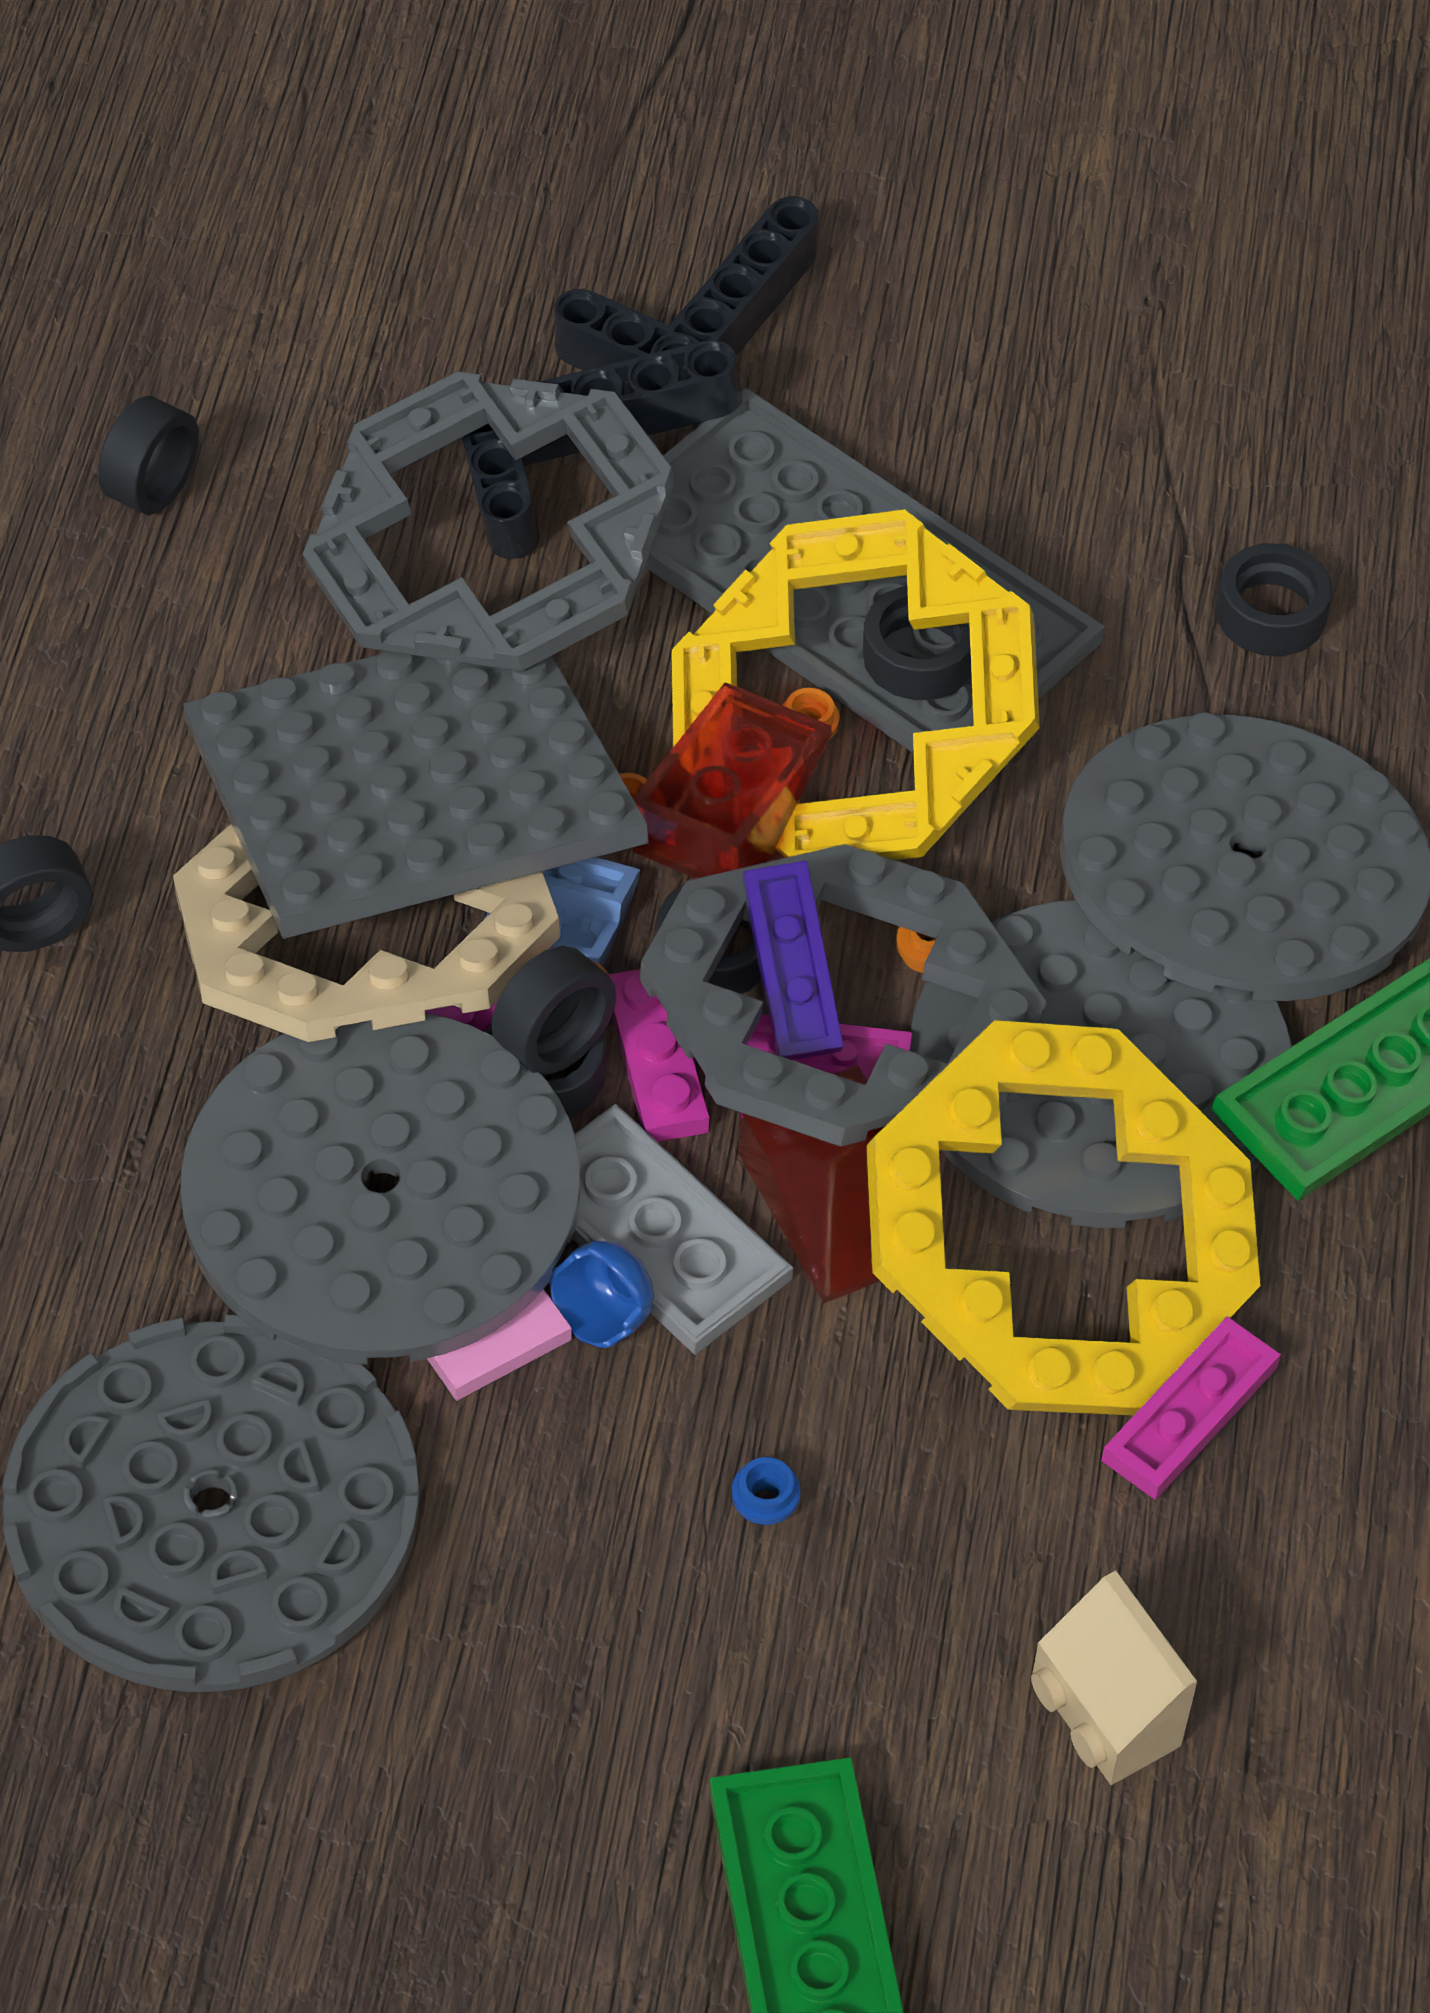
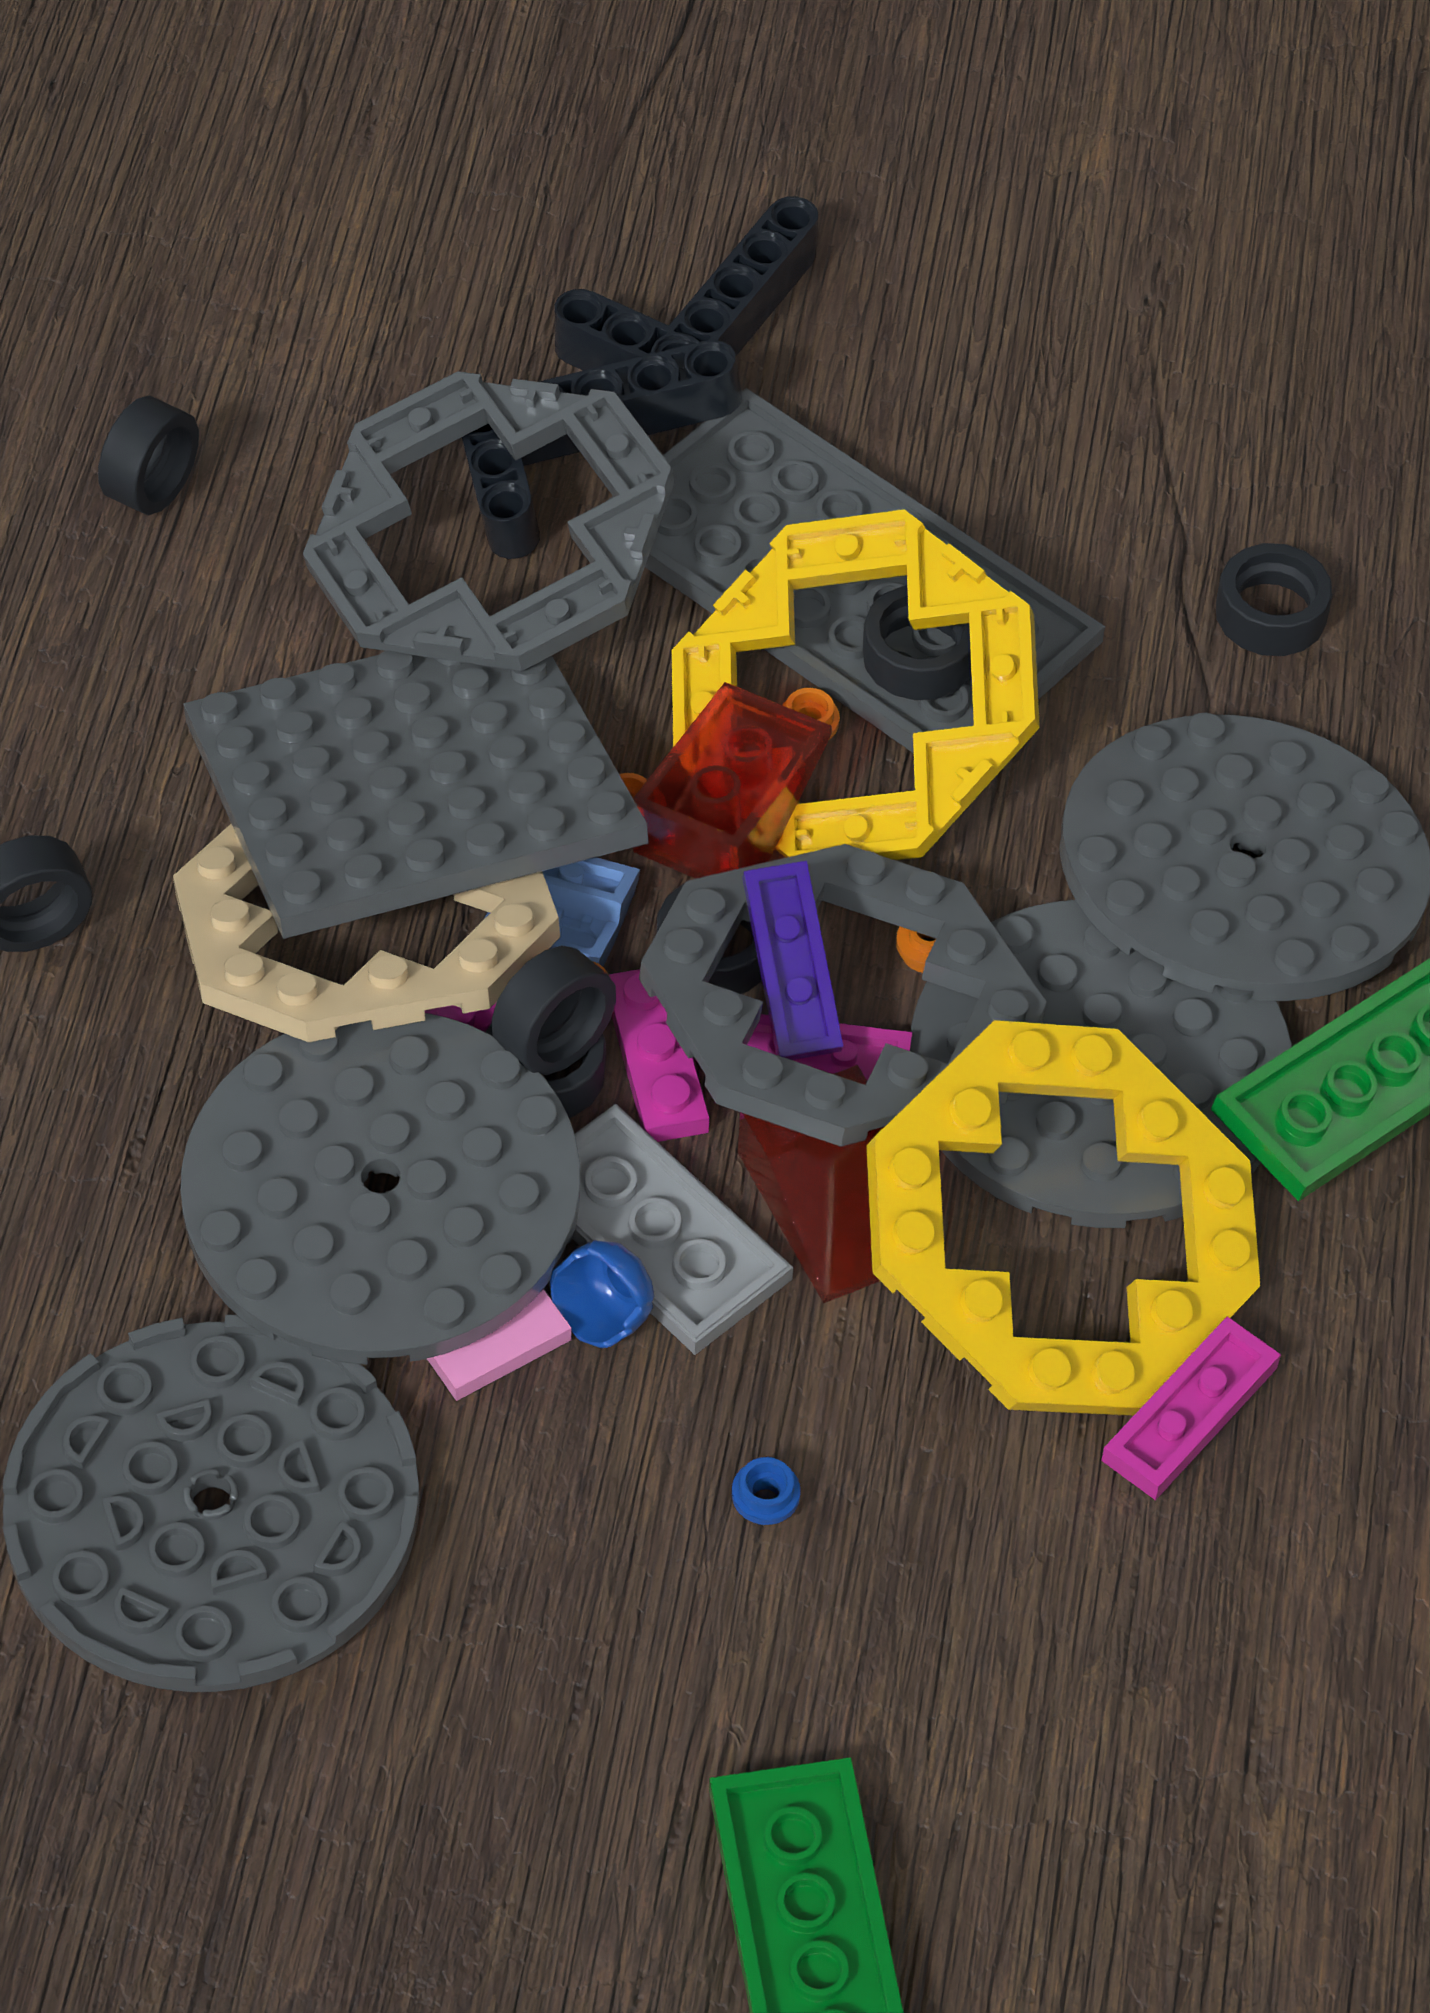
tan slope [1031,1570,1197,1785] -> none

